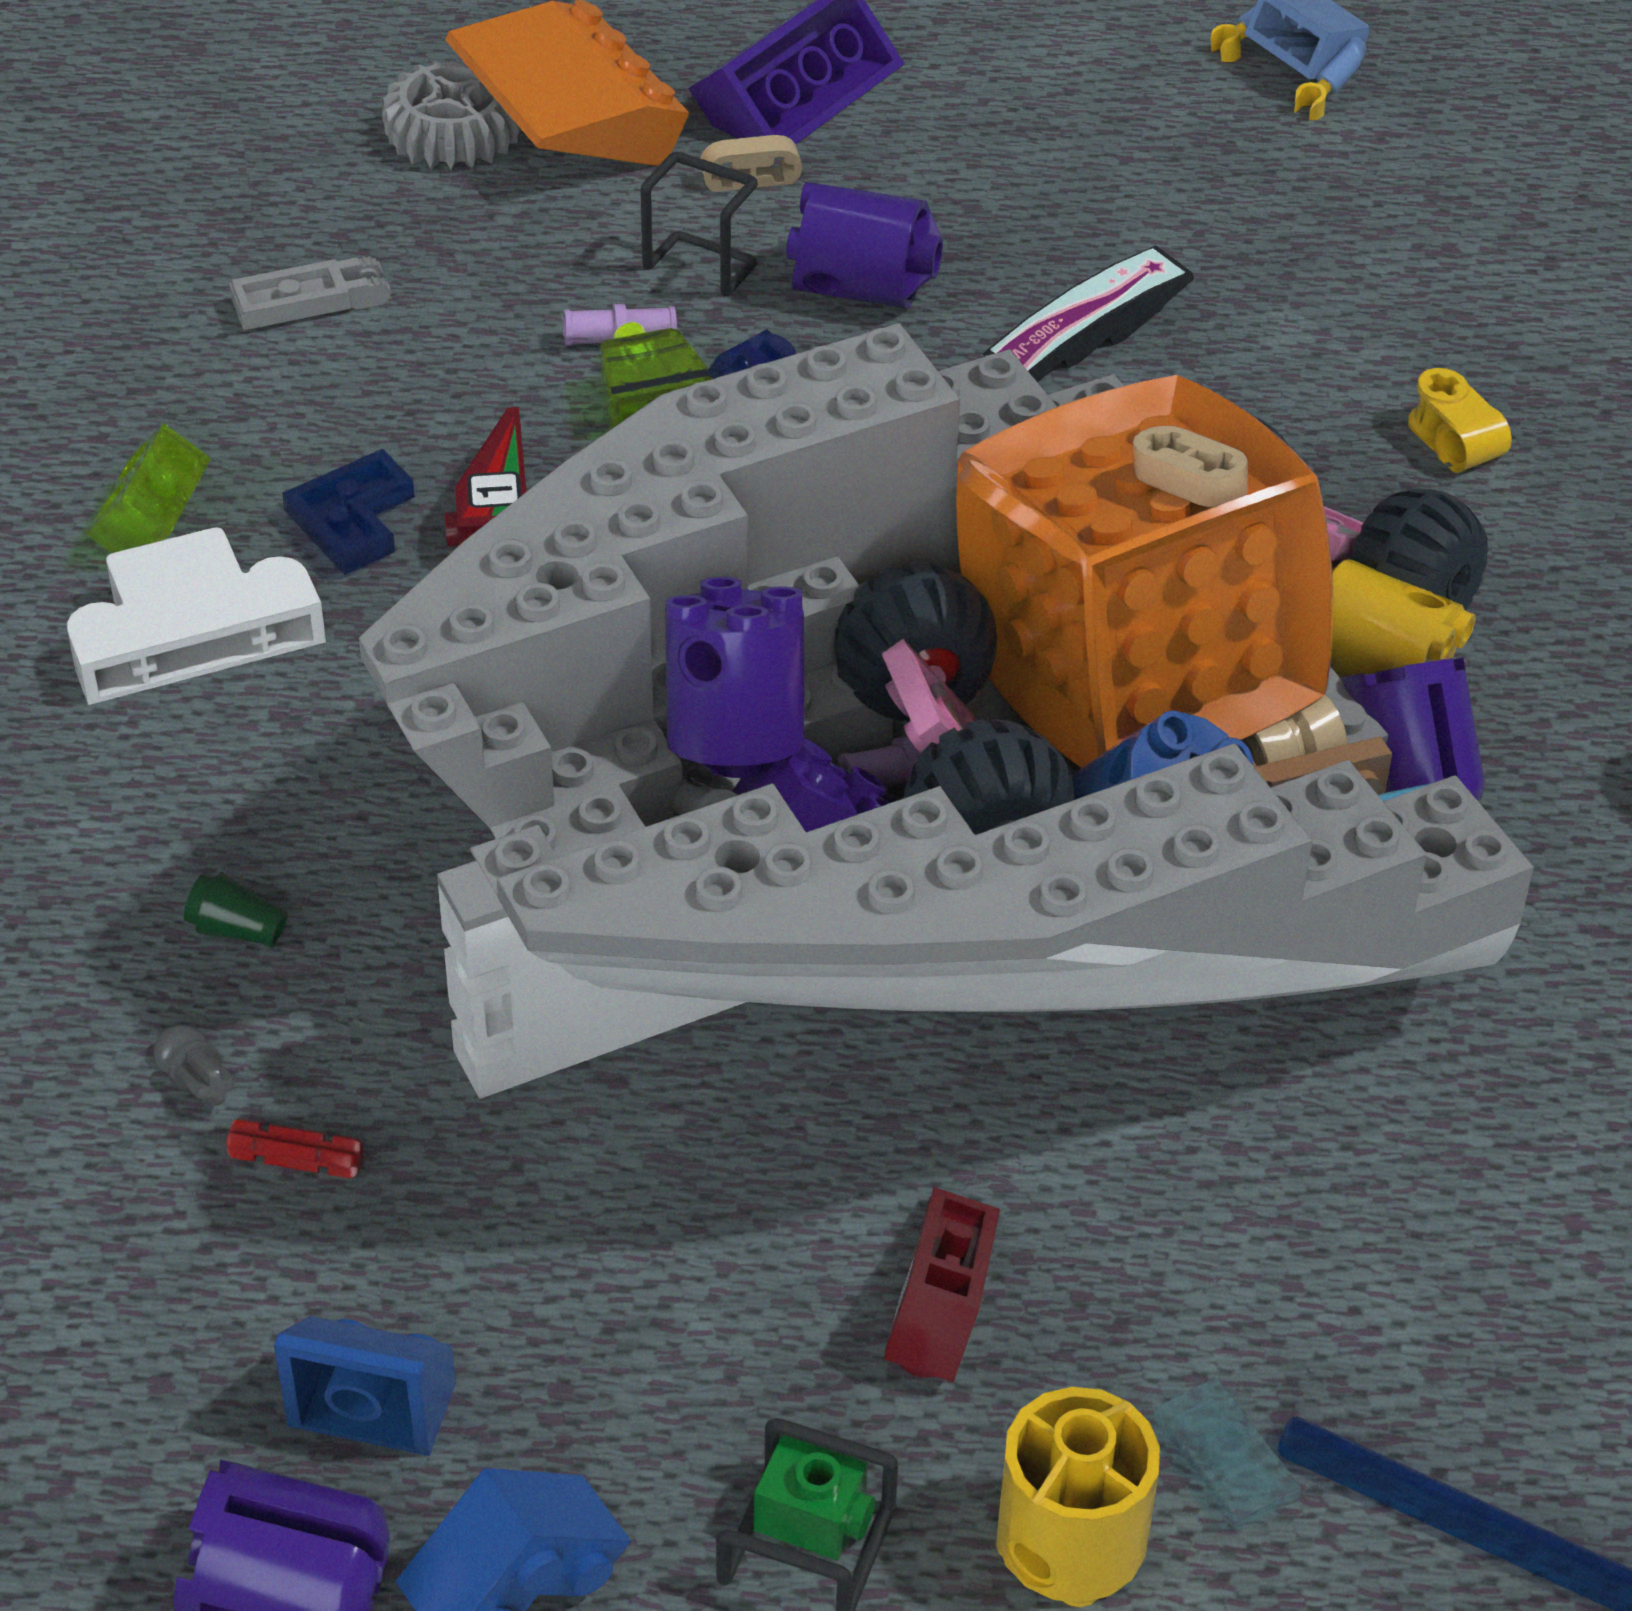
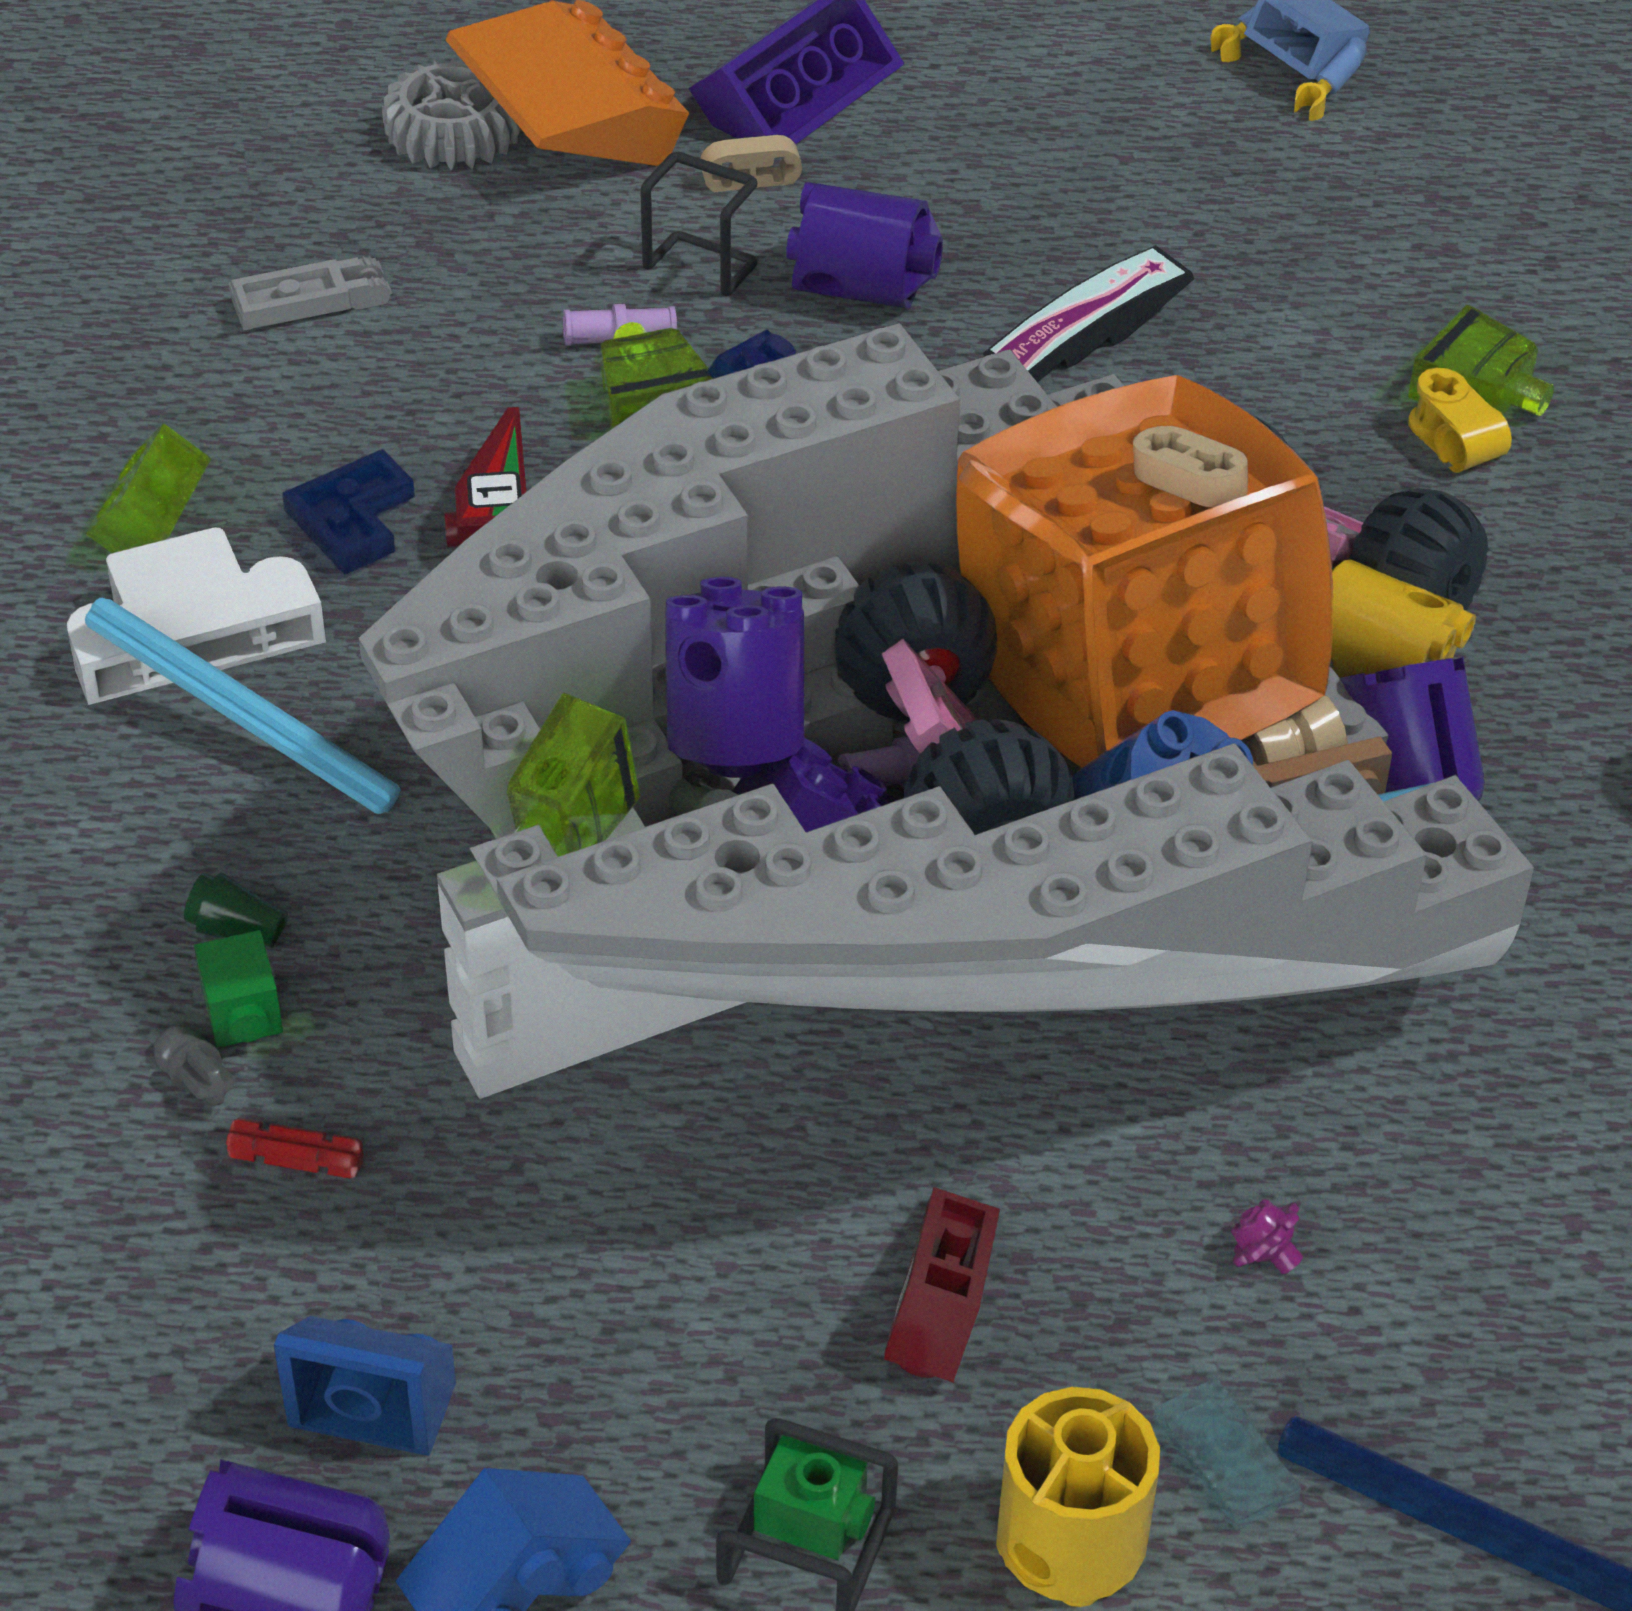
none -> medium azure axle [85,598,401,814]
none -> green brick [194,930,283,1048]
none -> clear neon green torso [506,692,640,857]
none -> magenta plant [1231,1199,1303,1275]
none -> clear neon green torso [1408,305,1554,416]

